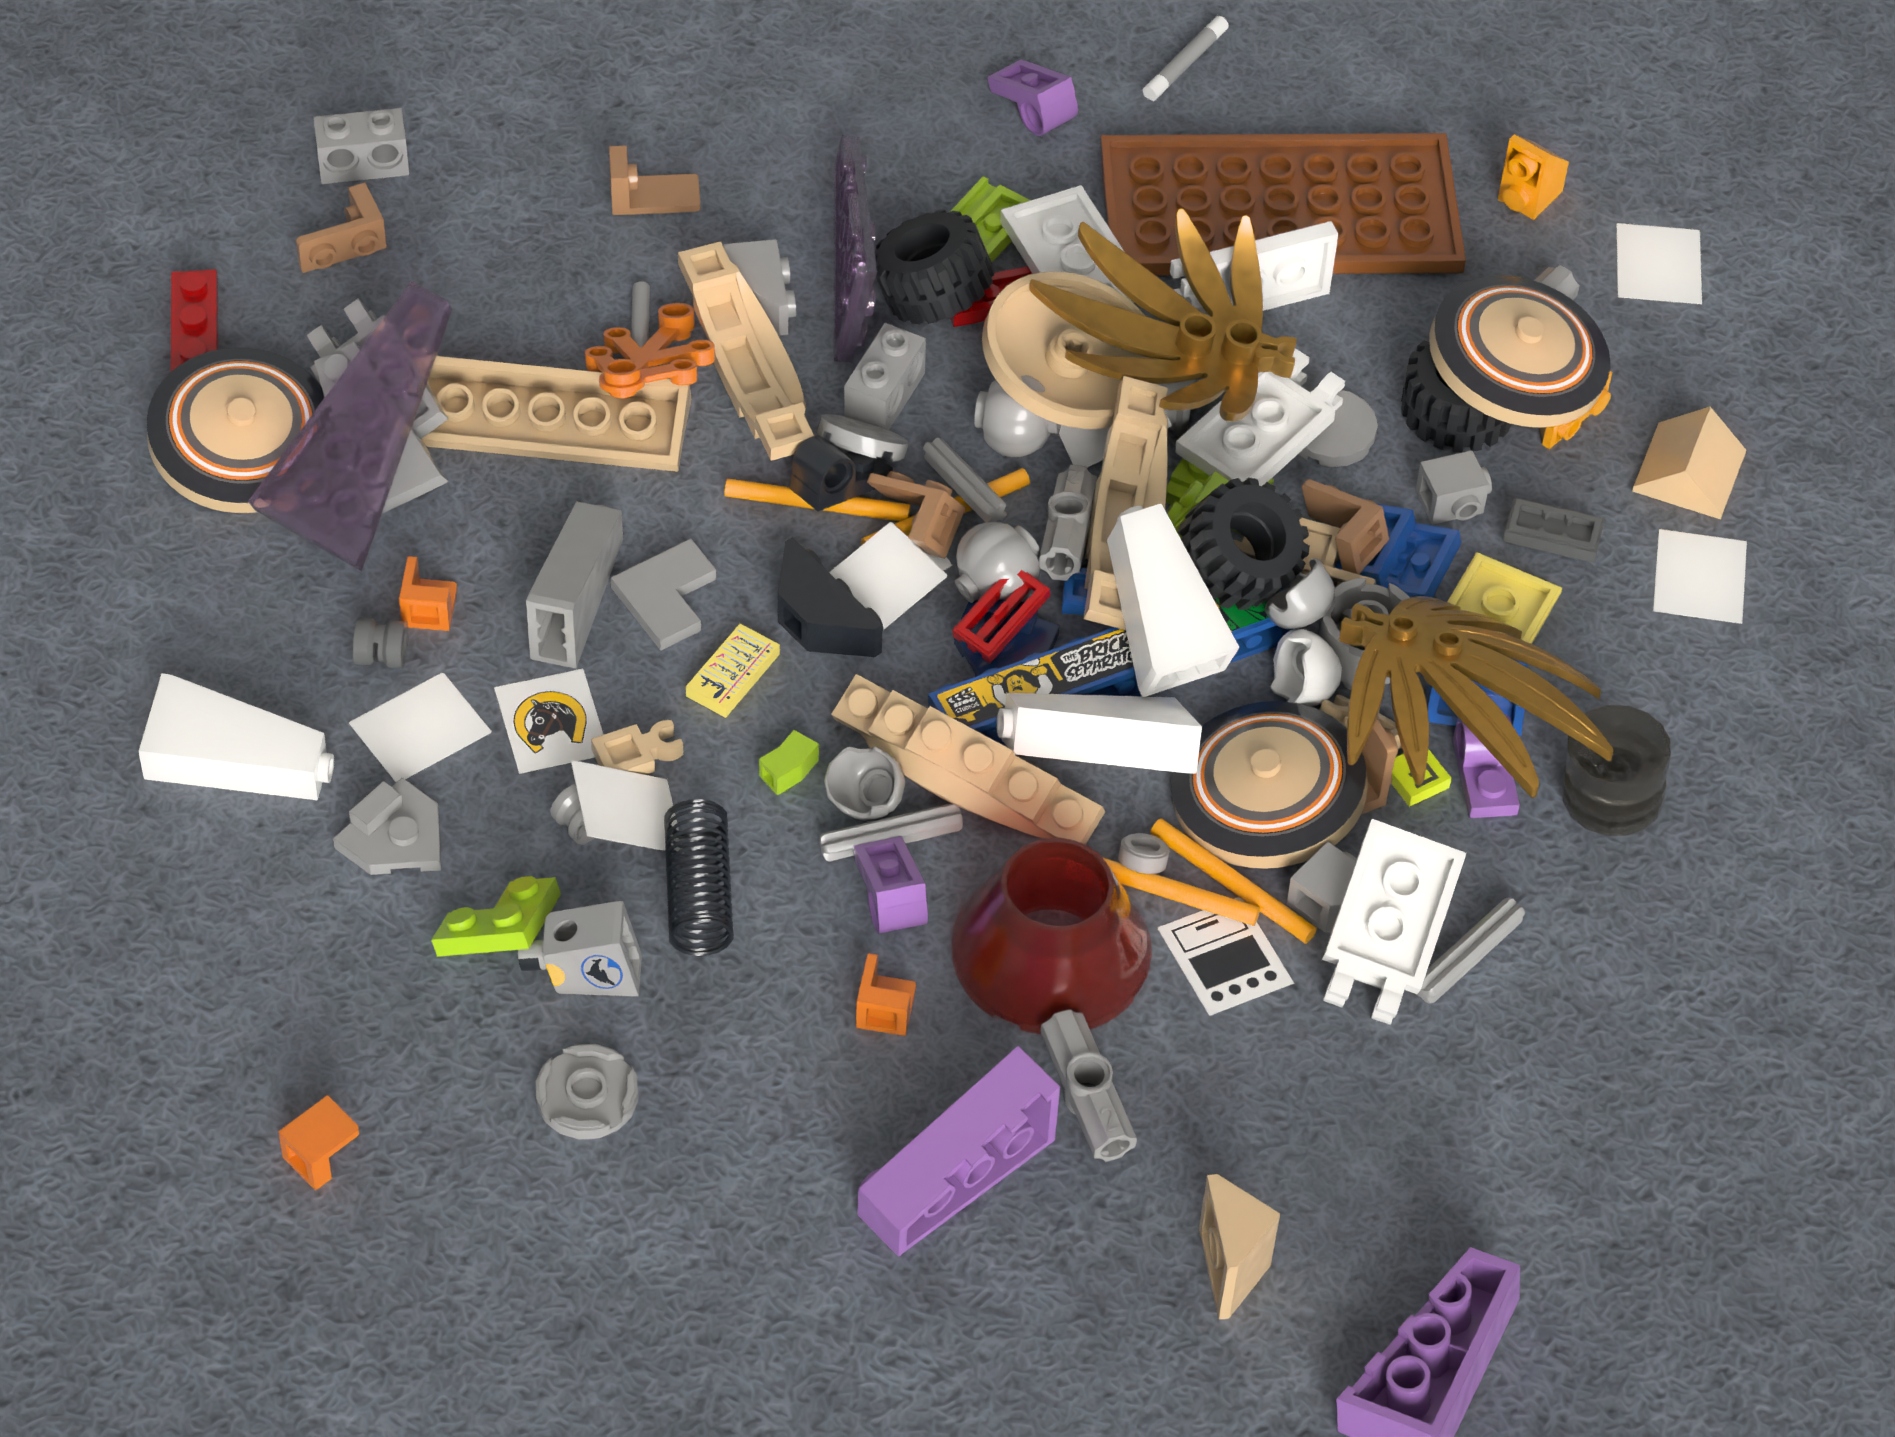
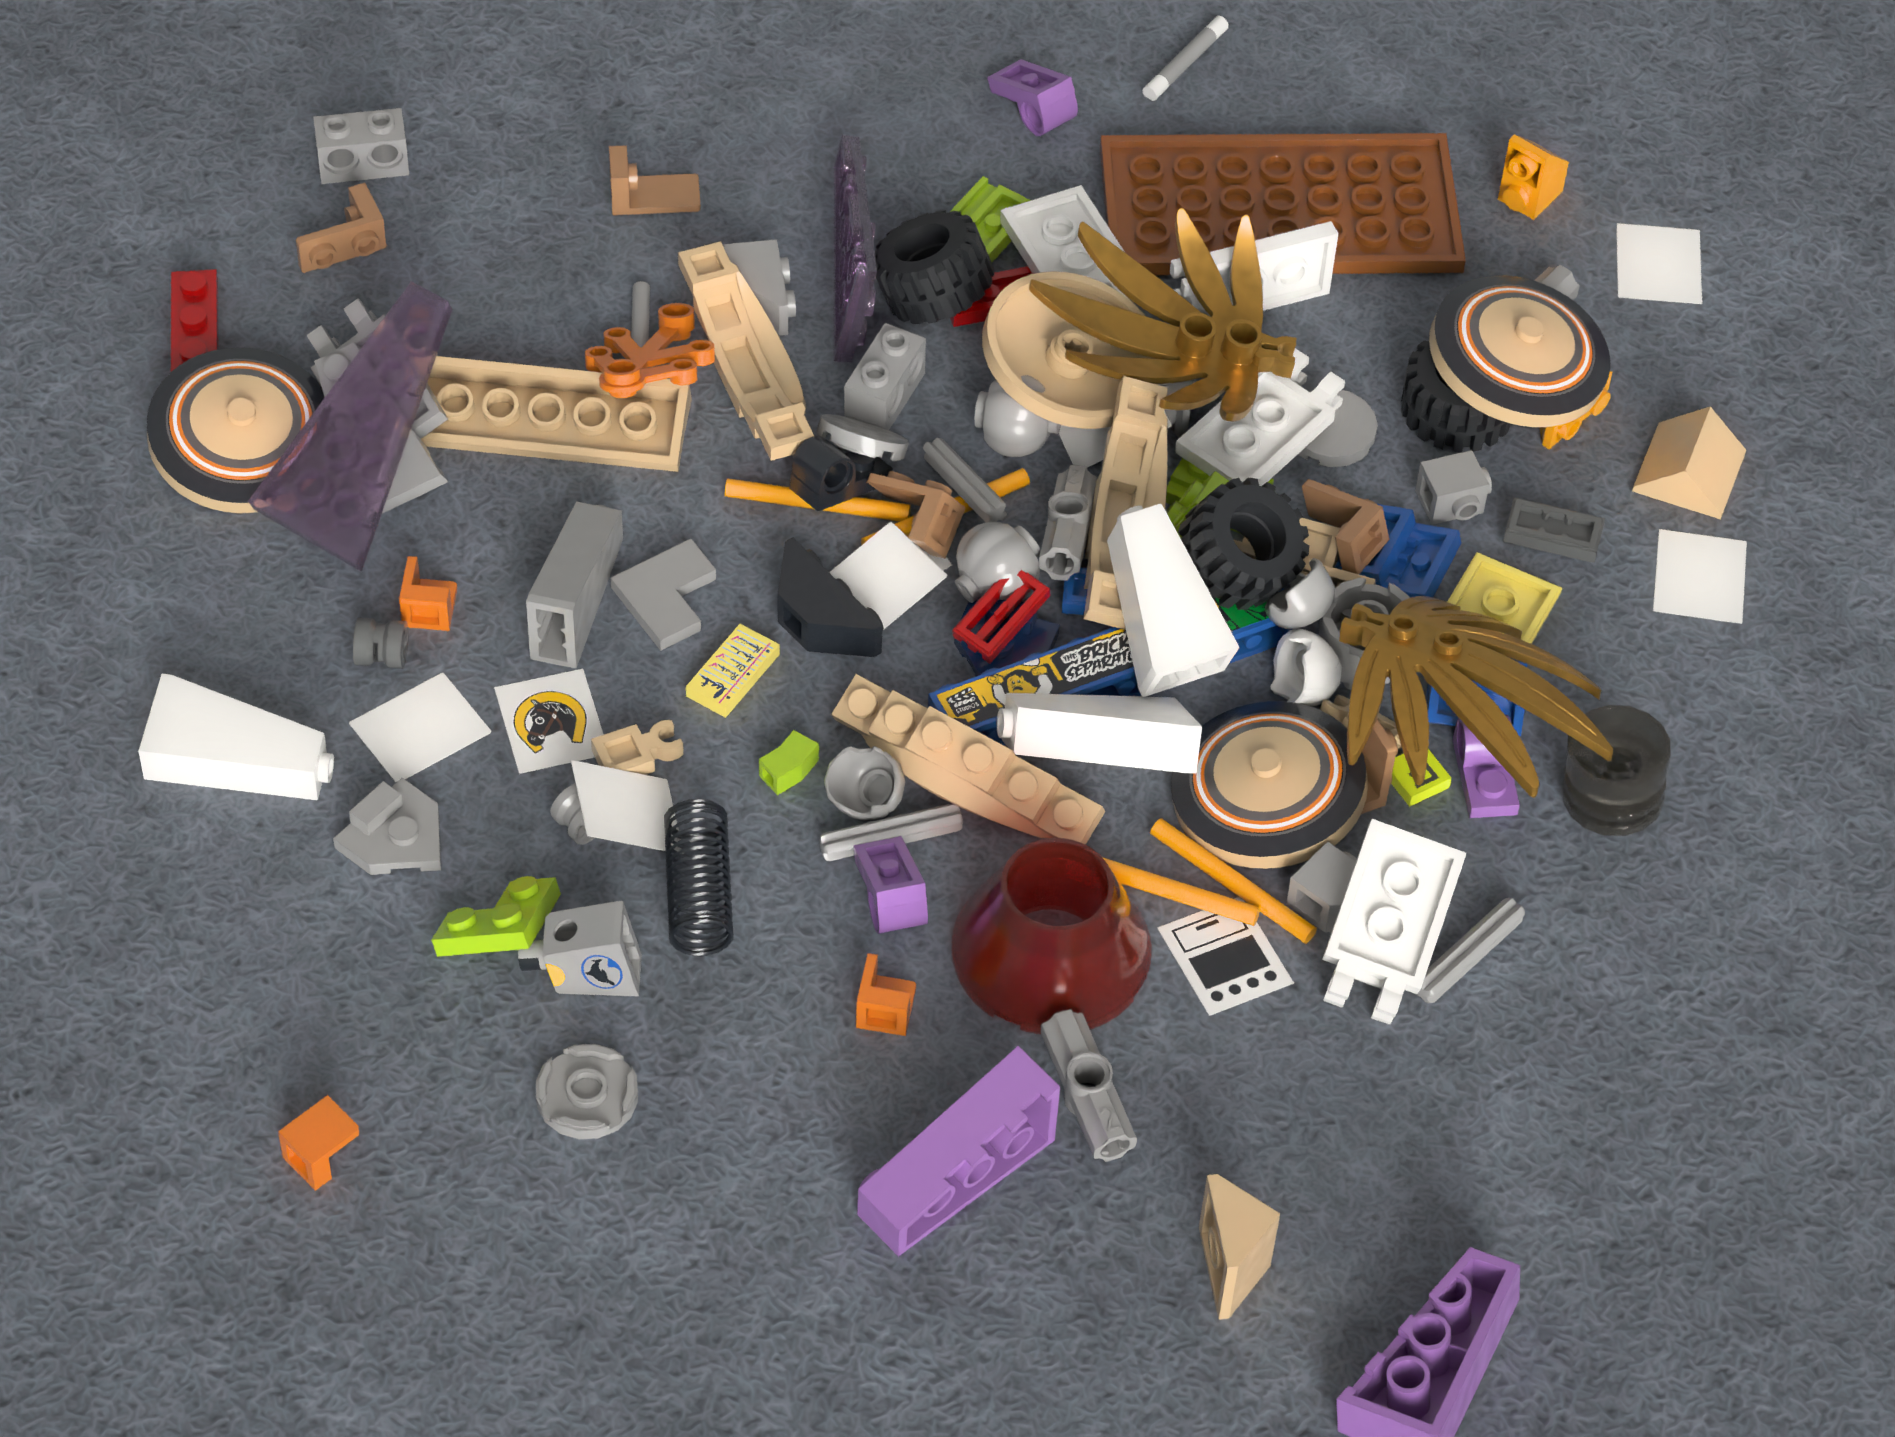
light grey tile [1118,833,1170,874] -> none

